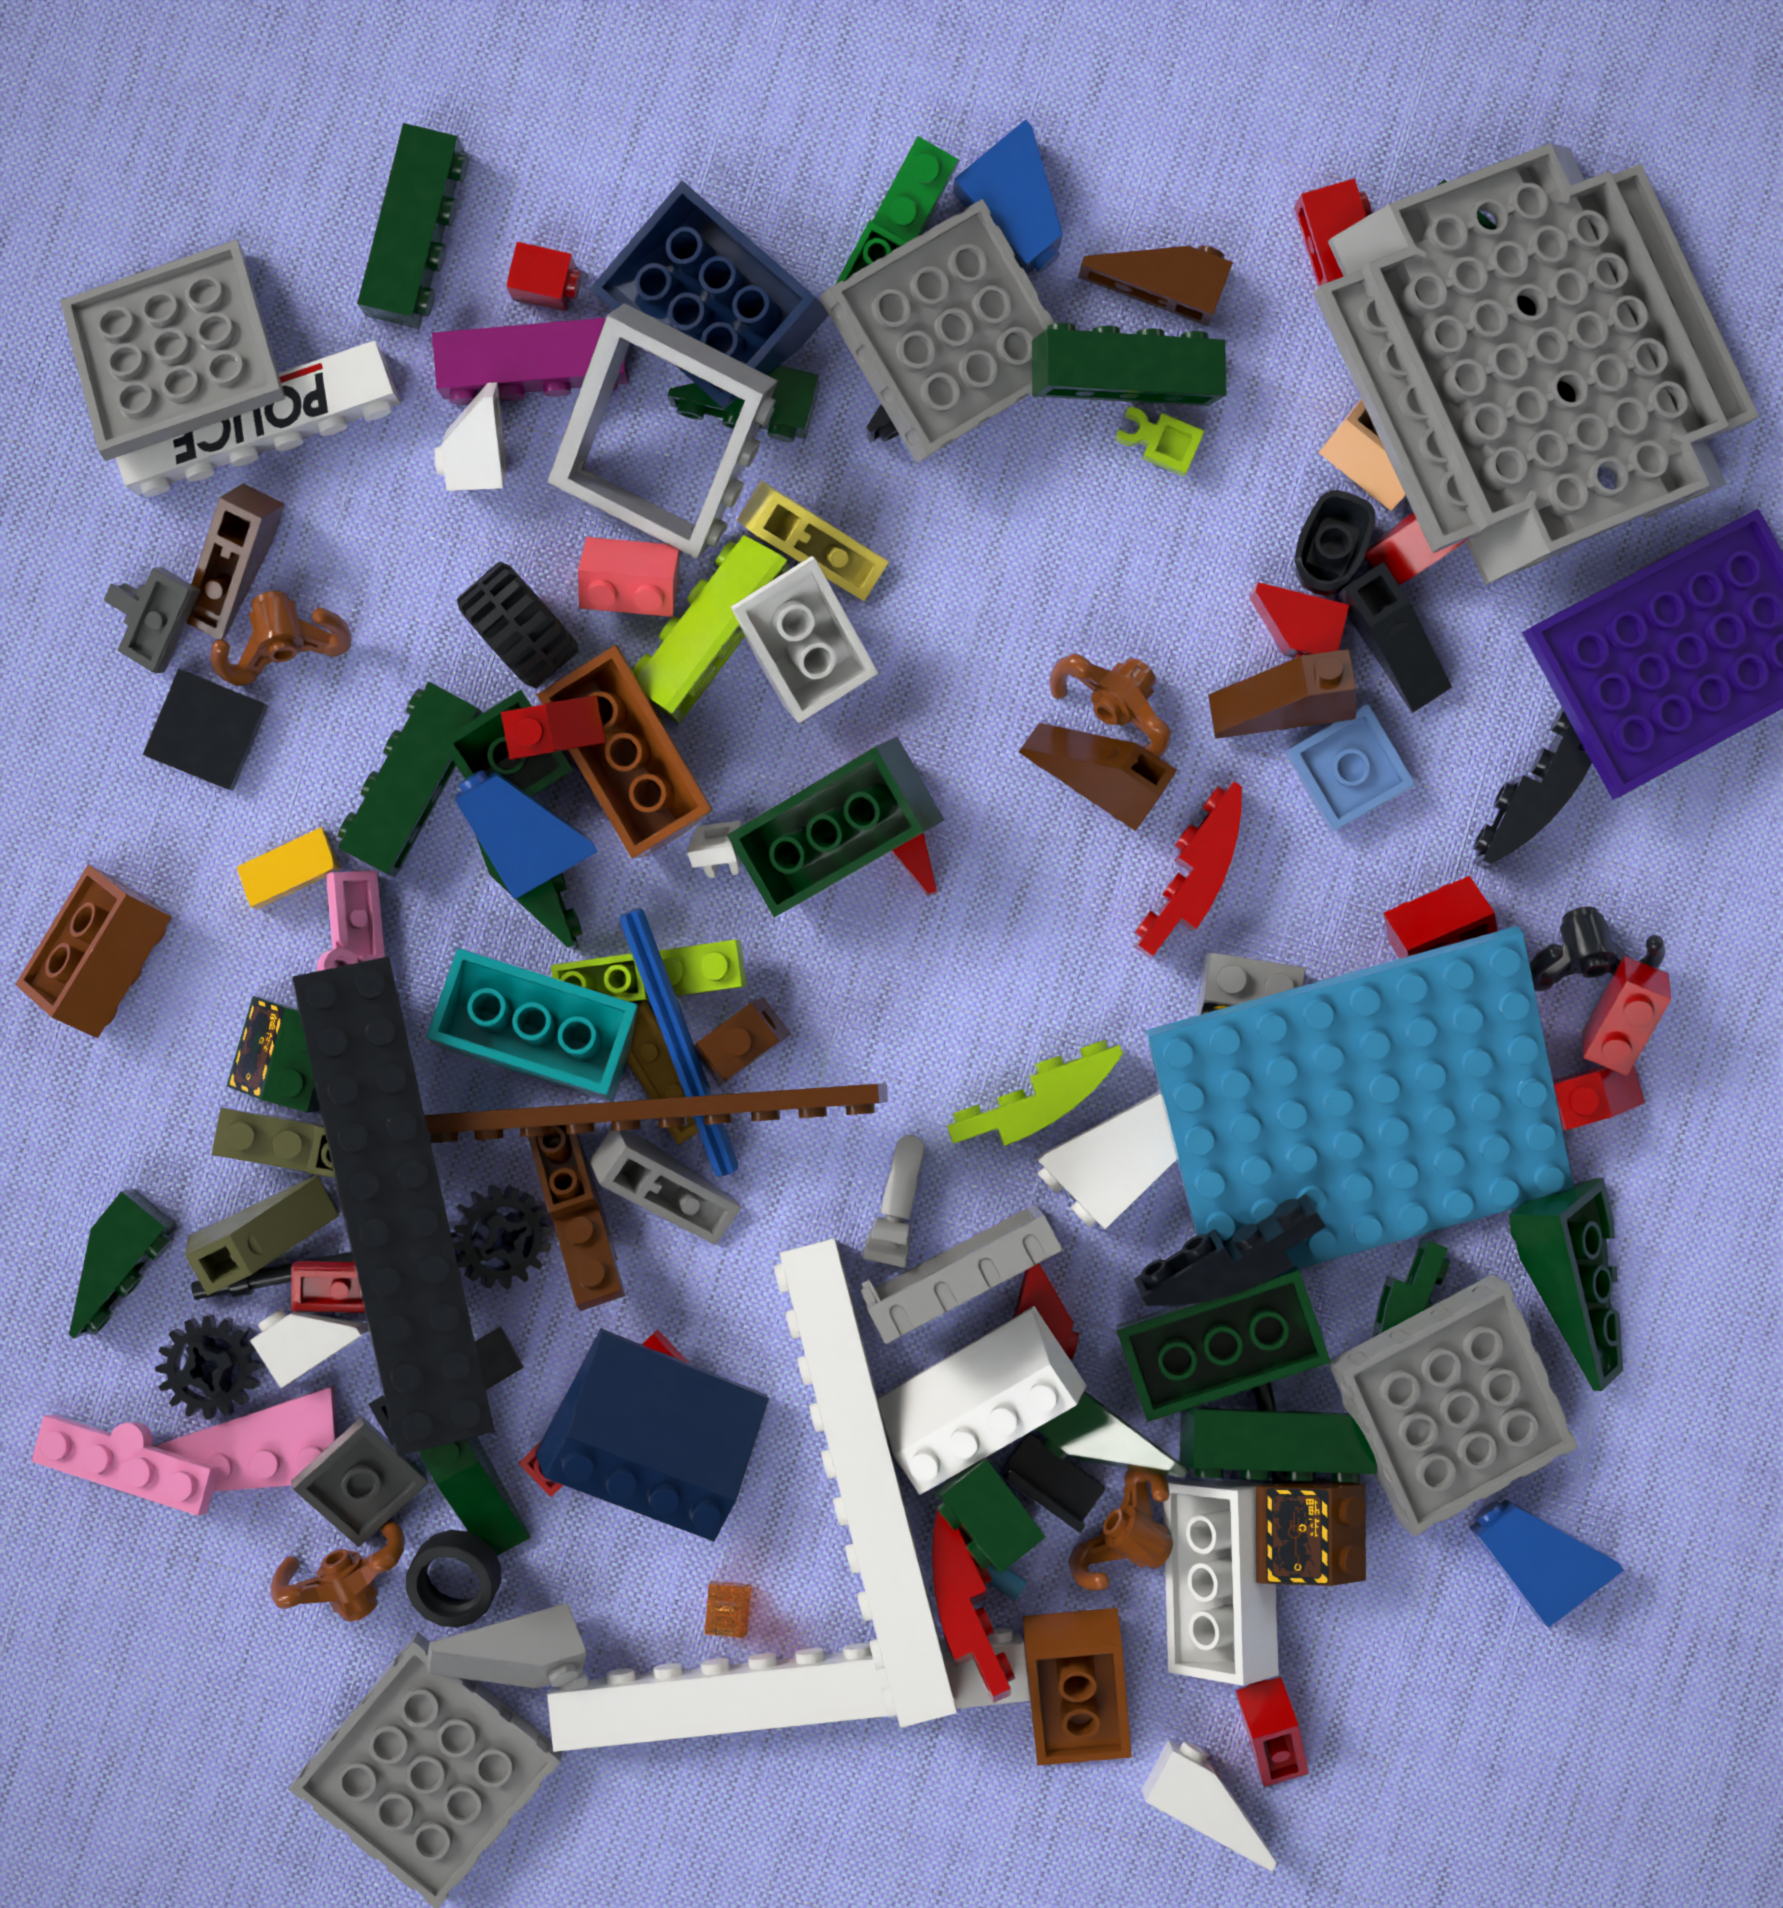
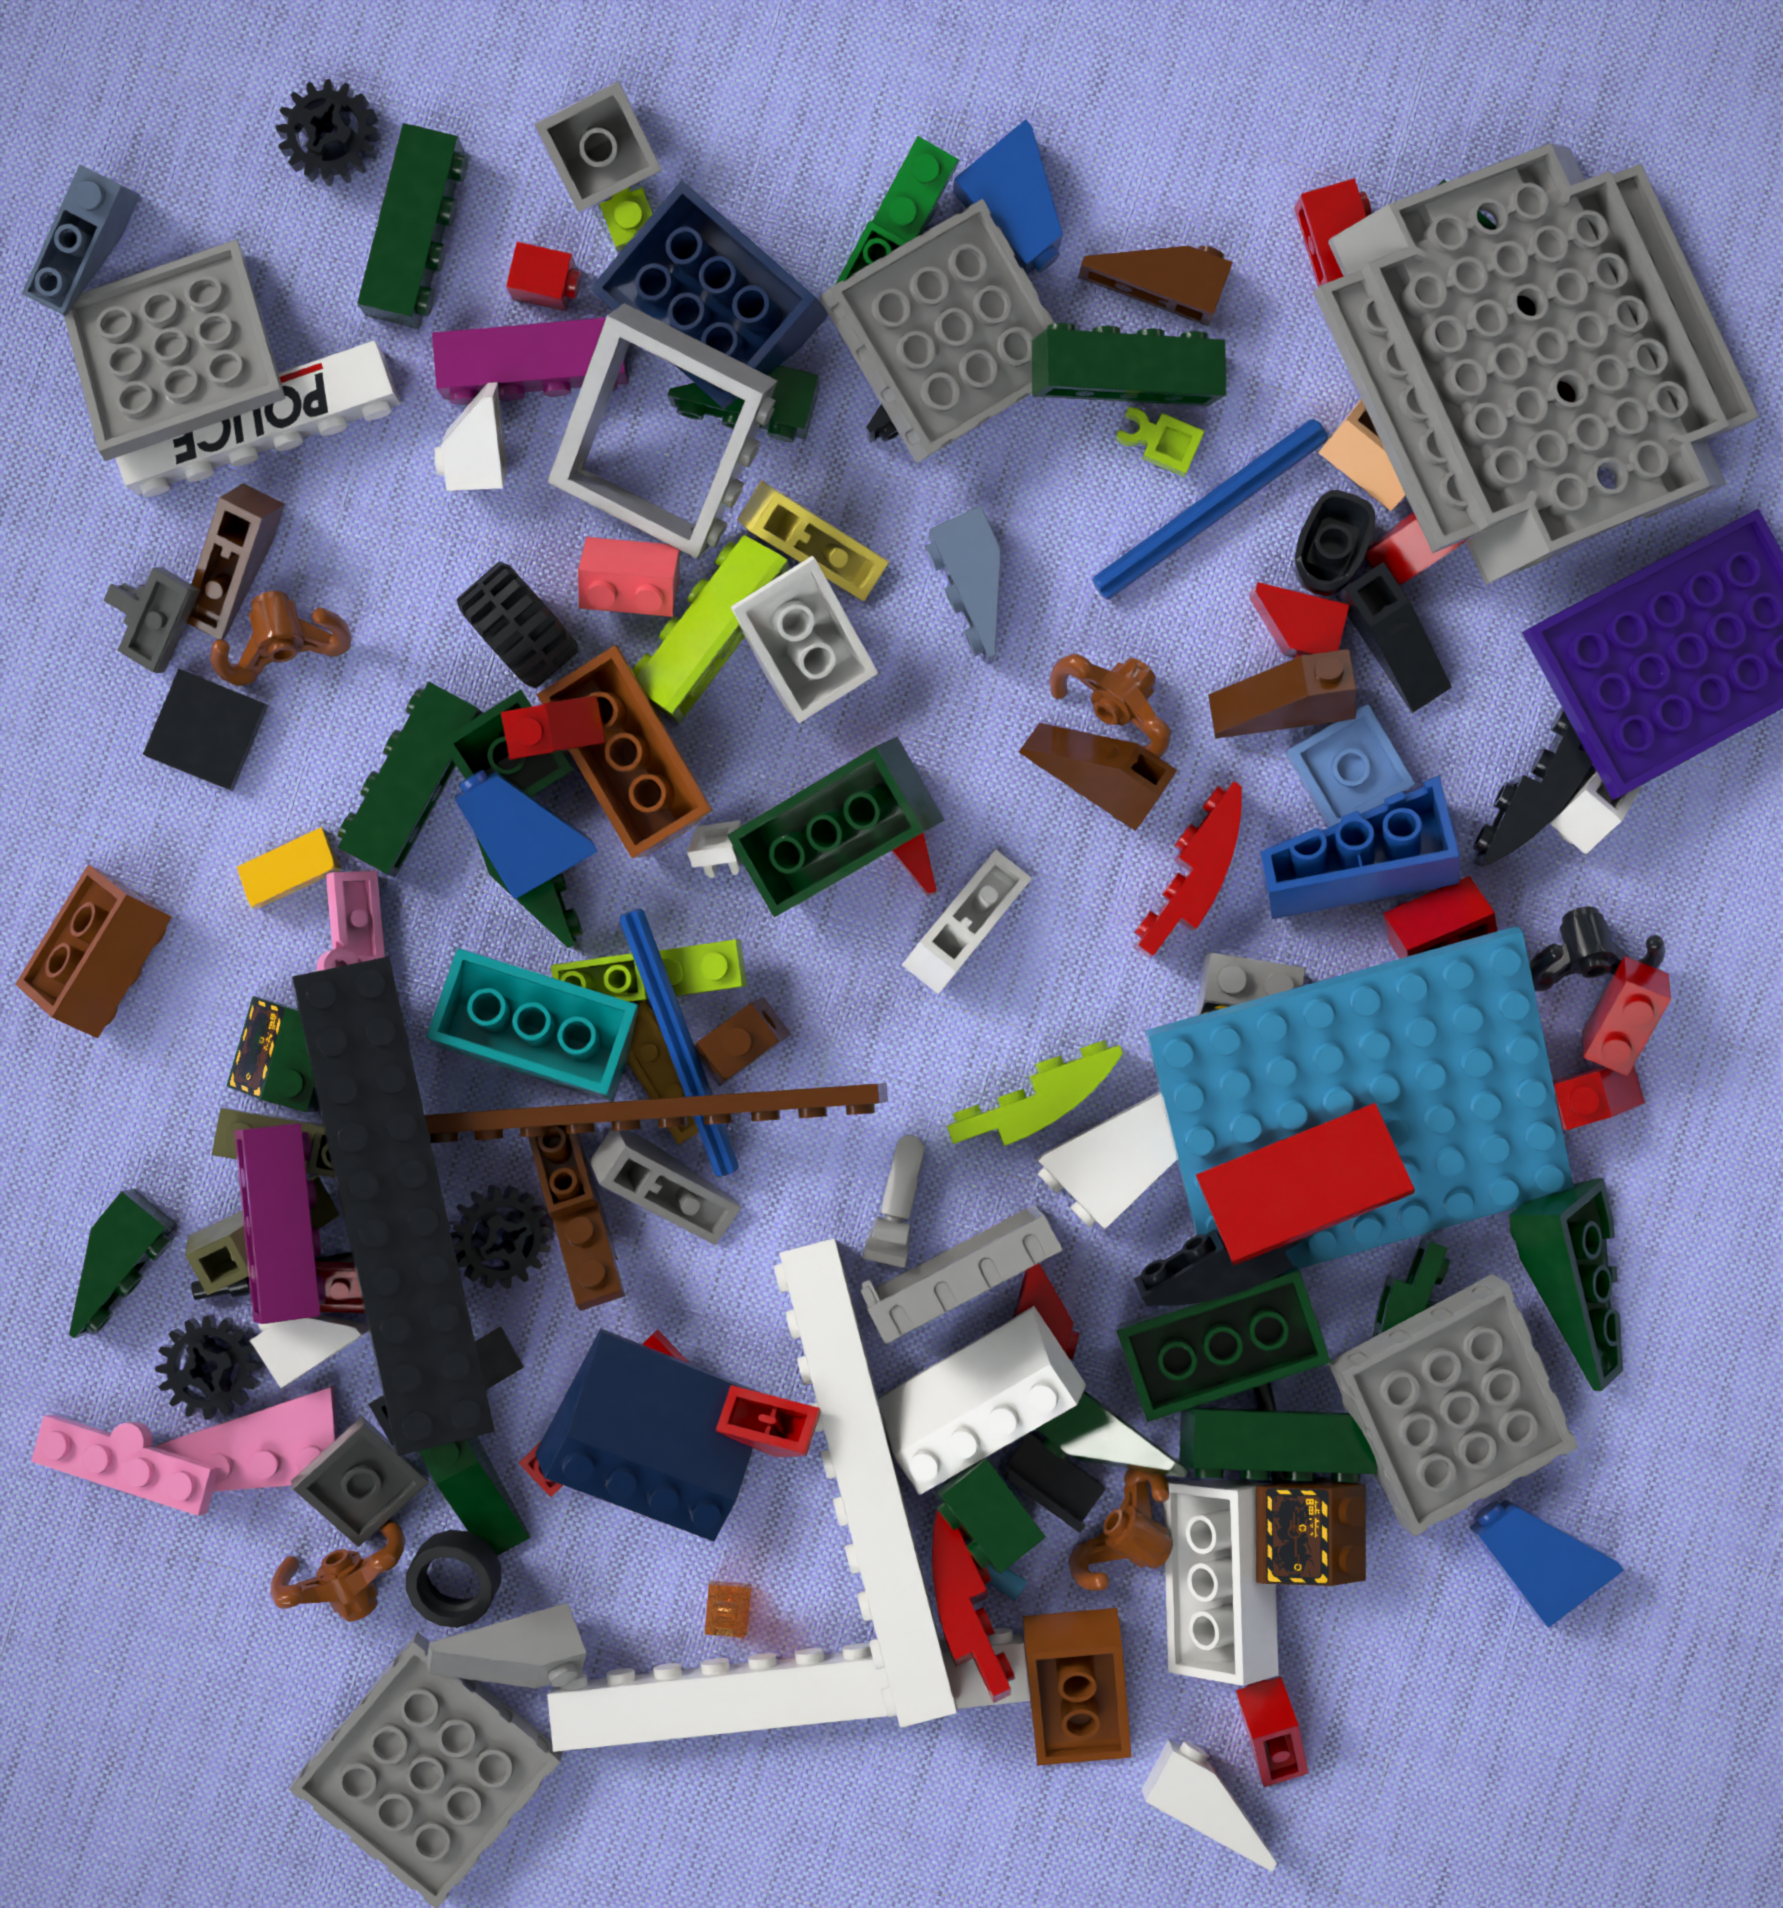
none -> sand blue slope [22,164,140,316]
none -> magenta brick [234,1123,326,1324]
none -> black gear [276,79,381,186]
none -> light grey slope [534,80,662,212]
none -> lime plate [599,186,652,252]
none -> red slope [716,1385,821,1457]
none -> white slope [902,849,1032,994]
none -> sand blue slope [925,506,1001,664]
none -> blue axle [1092,419,1328,600]
none -> red tile [1195,1103,1415,1266]
none -> blue wedge [1260,775,1460,919]
none -> white slope [1550,766,1642,854]

